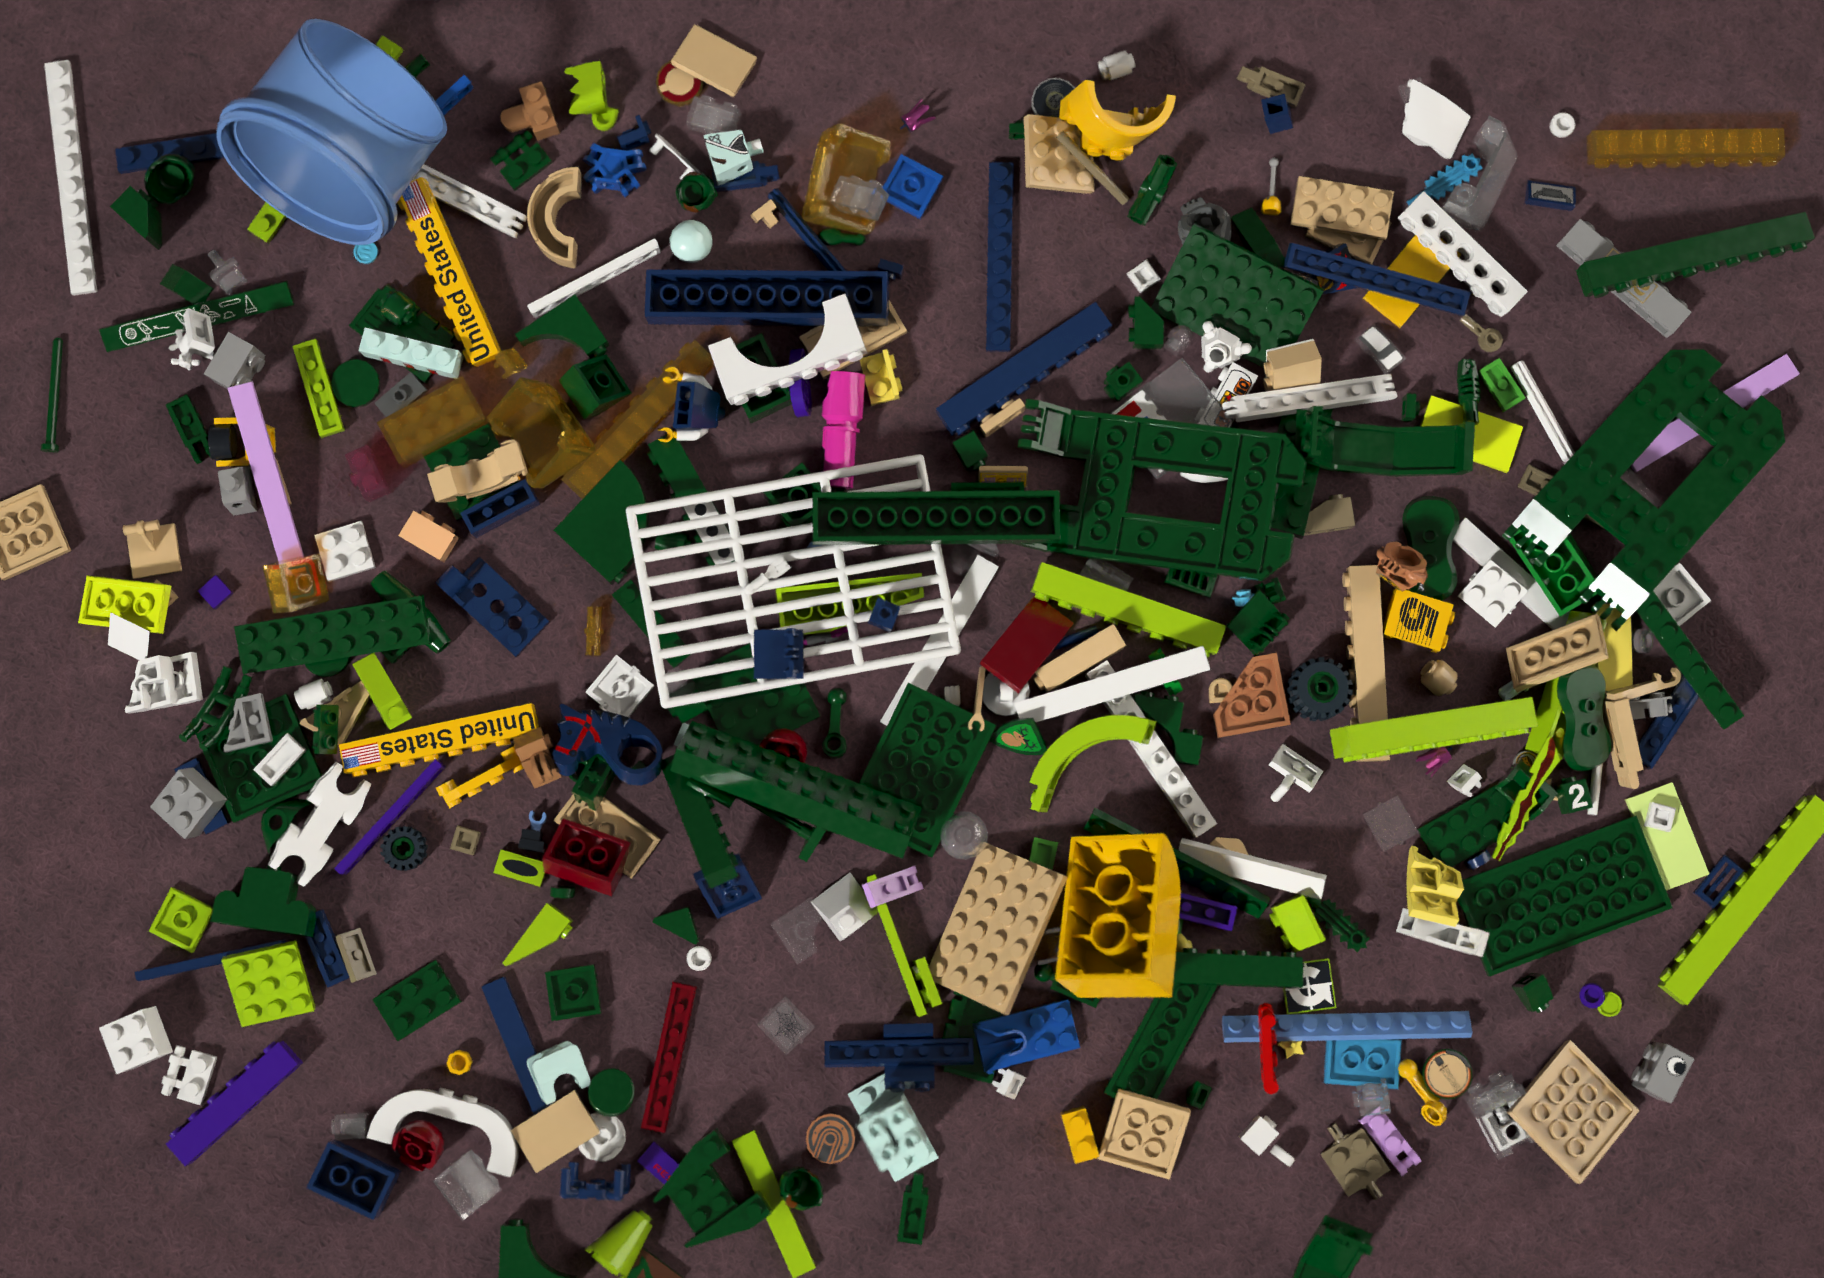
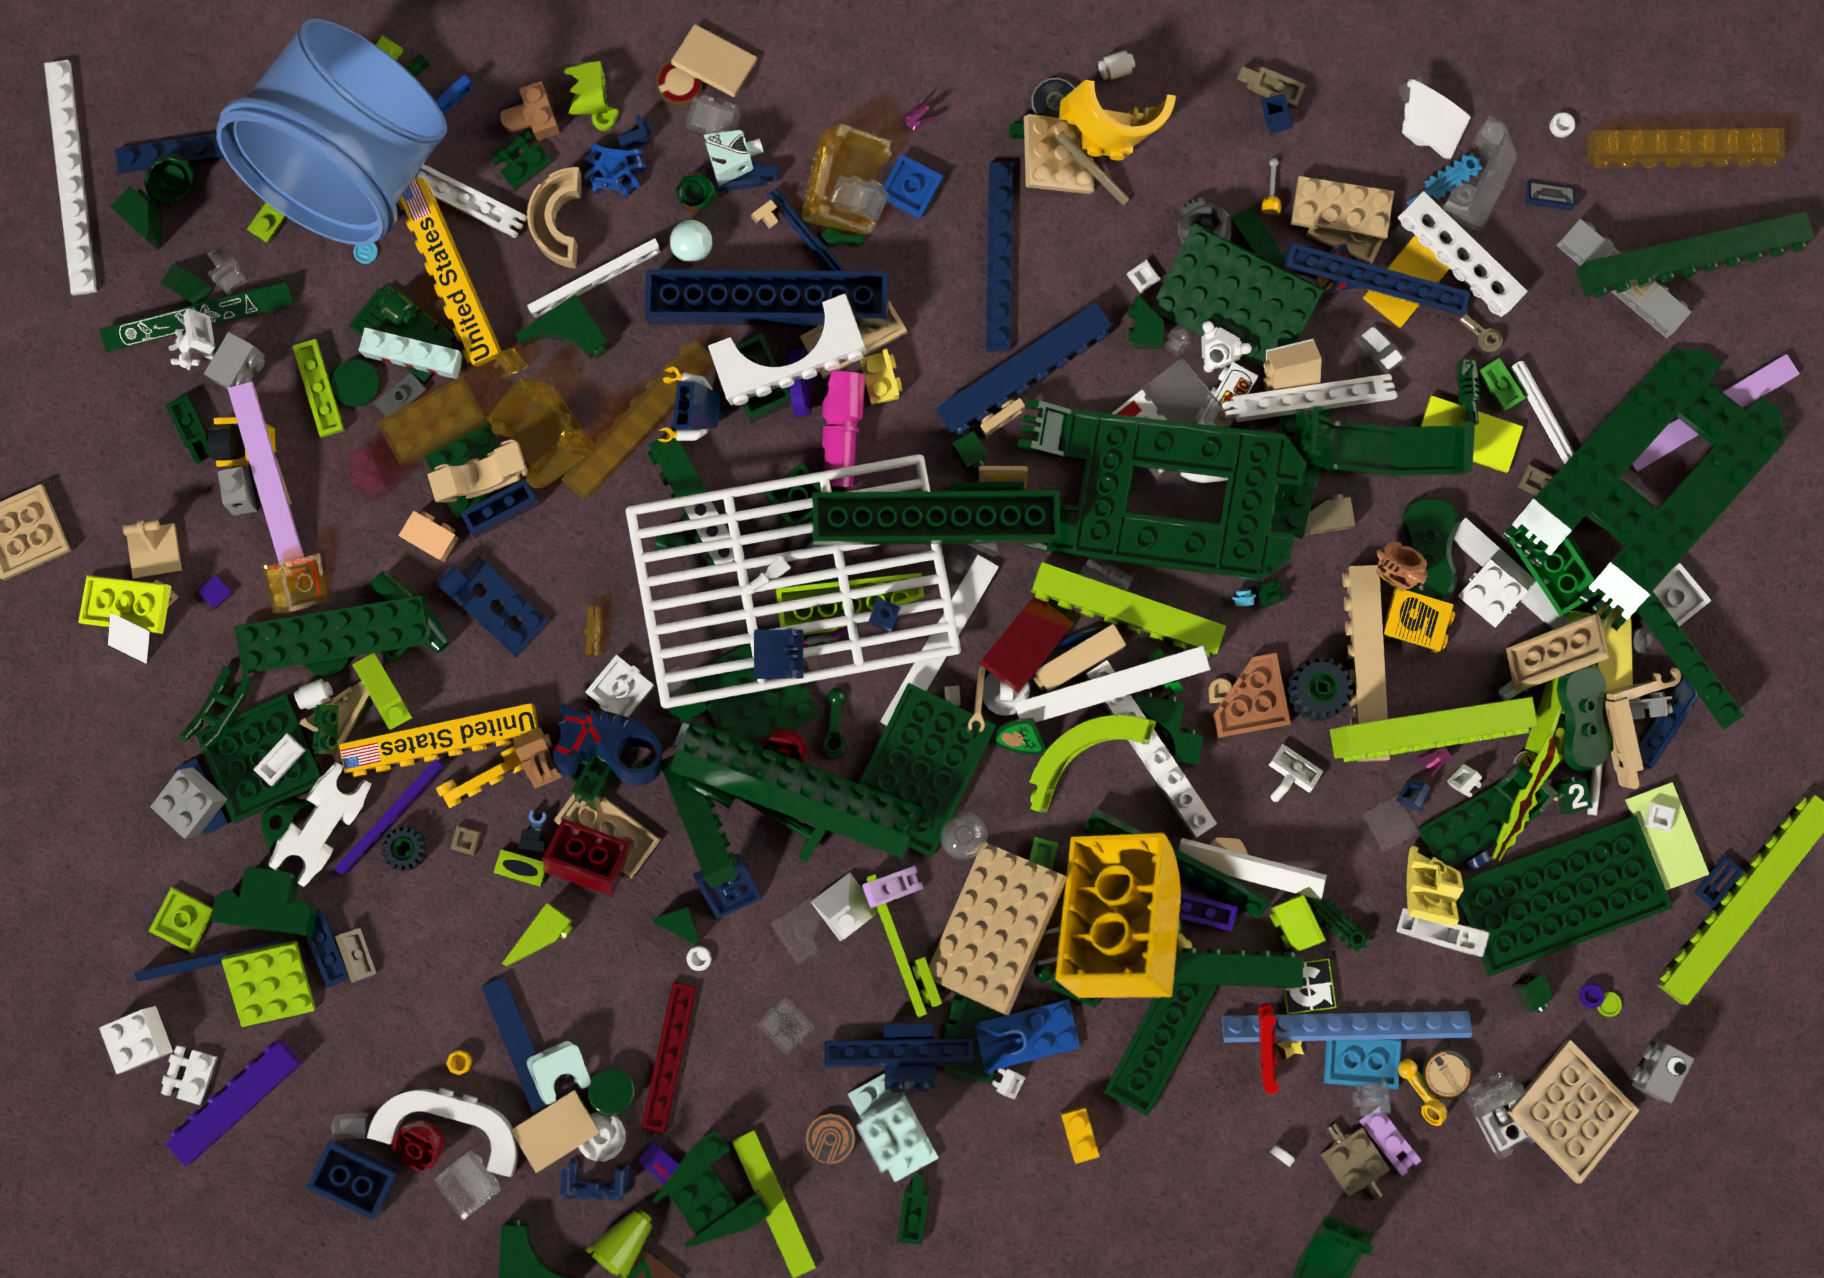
dark green bar [41,338,63,453] -> none
white slope [125,652,203,713] -> none
light grey wing [224,693,273,752] -> none
white plate [314,521,376,582] -> none
dark green plate [372,960,462,1042] -> none
dark green plate [545,964,602,1021] -> none
dark green tile [550,886,575,898] -> none
dark green brick [553,460,649,585] -> none
dark green slope [559,354,632,420] -> none
dark green plate [612,579,692,669] -> none
white piece [650,134,700,180] -> none
dark green hair [779,1166,823,1211] -> none
dark blue plate [878,258,904,281] -> none
tan plate [1098,1088,1191,1180] -> none
dark green brick [1104,362,1143,402] -> none
dark green piece [1127,154,1178,226] -> none
dark green slope [1164,568,1217,598] -> none
dark green slope [1186,1081,1212,1110] -> none
dark green hinge [1227,590,1290,657] -> none
white brick [1238,1115,1279,1156] -> none
dark green plate [1401,393,1420,422] -> none
tan head [1421,660,1457,696] -> none
none -> dark blue tile [1396,780,1430,811]

